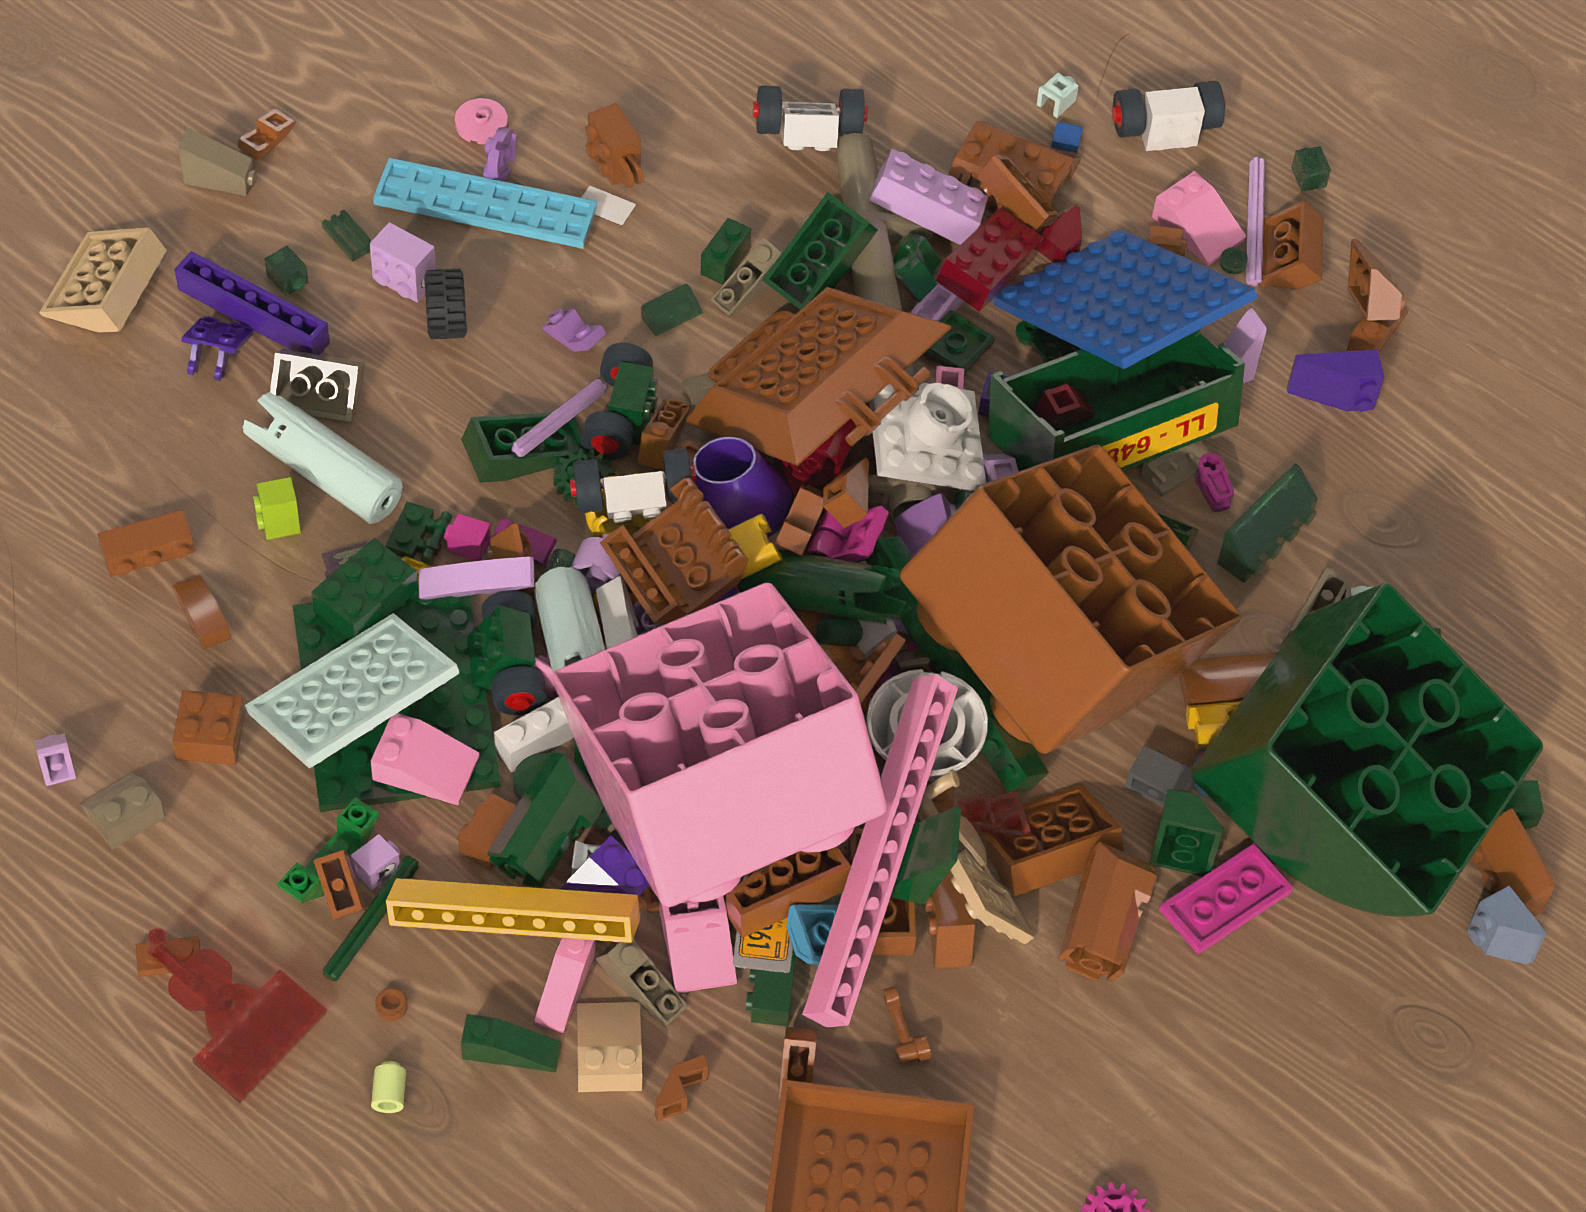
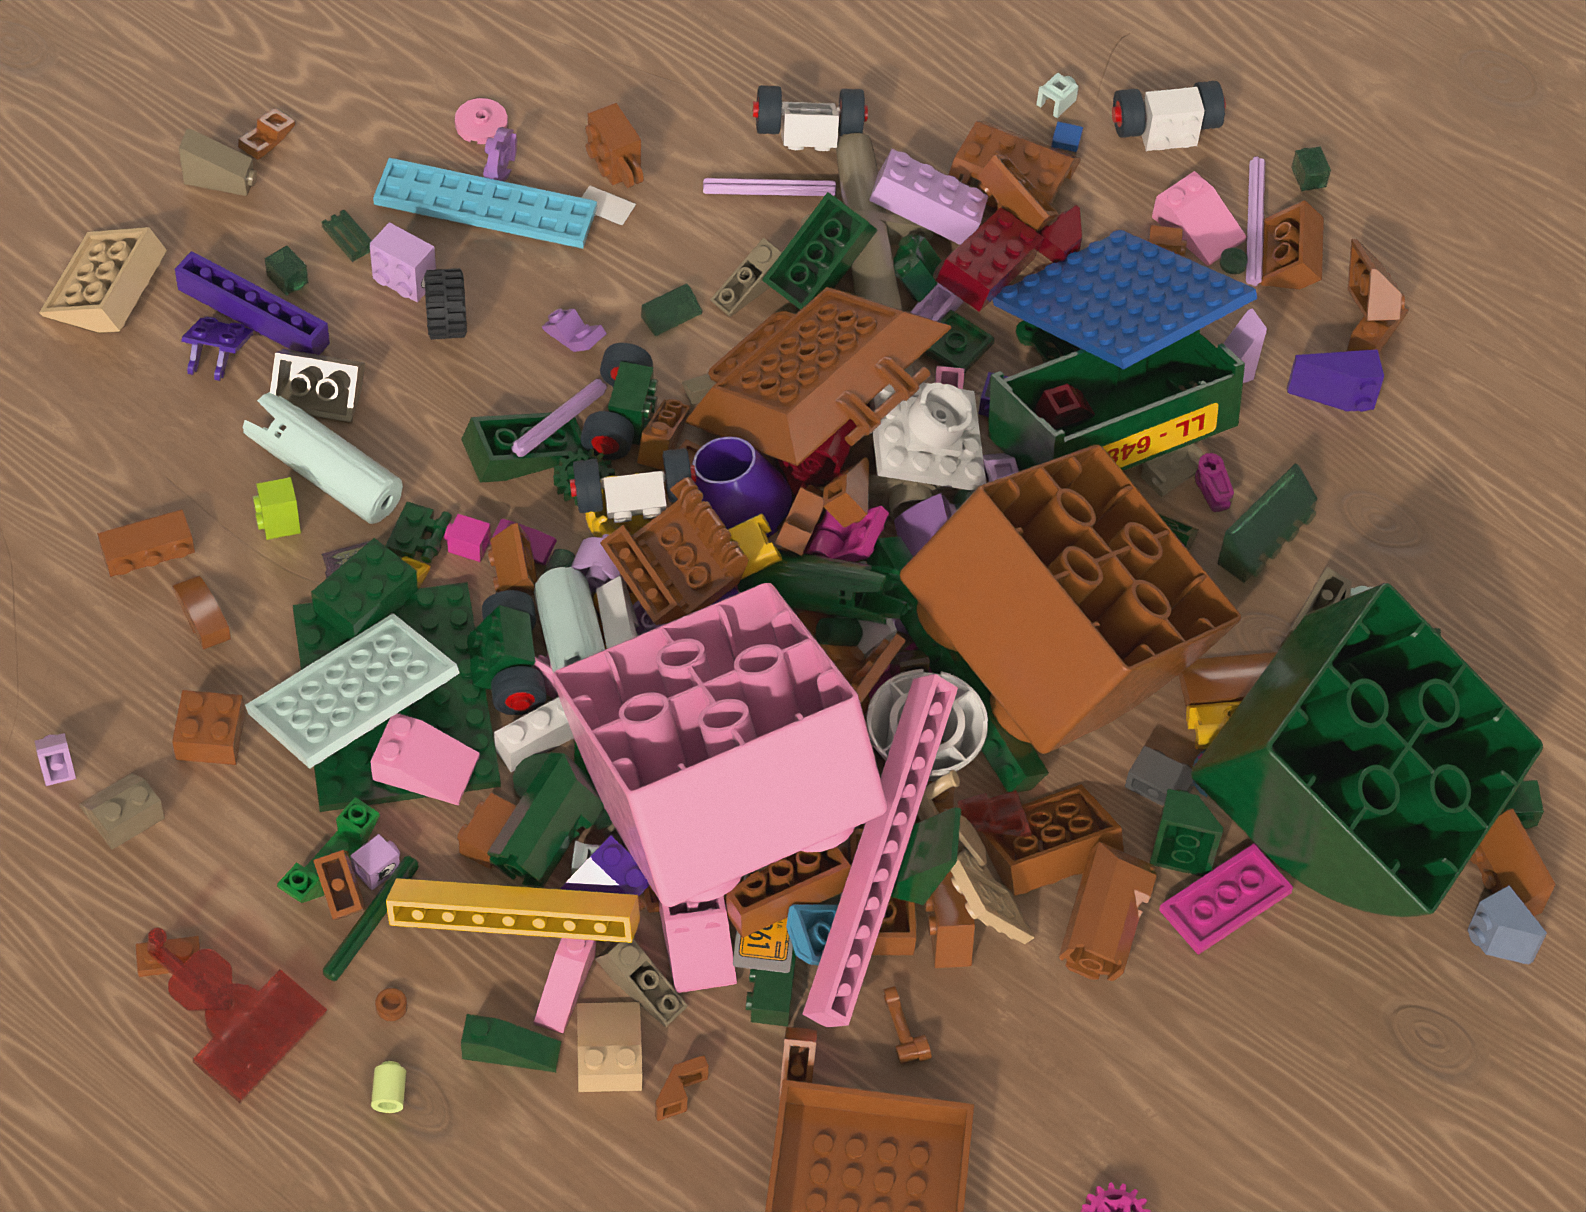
lavender slope [419,557,534,600] -> none
dark green brick [700,218,752,285] -> none
none -> lavender axle [703,178,836,196]

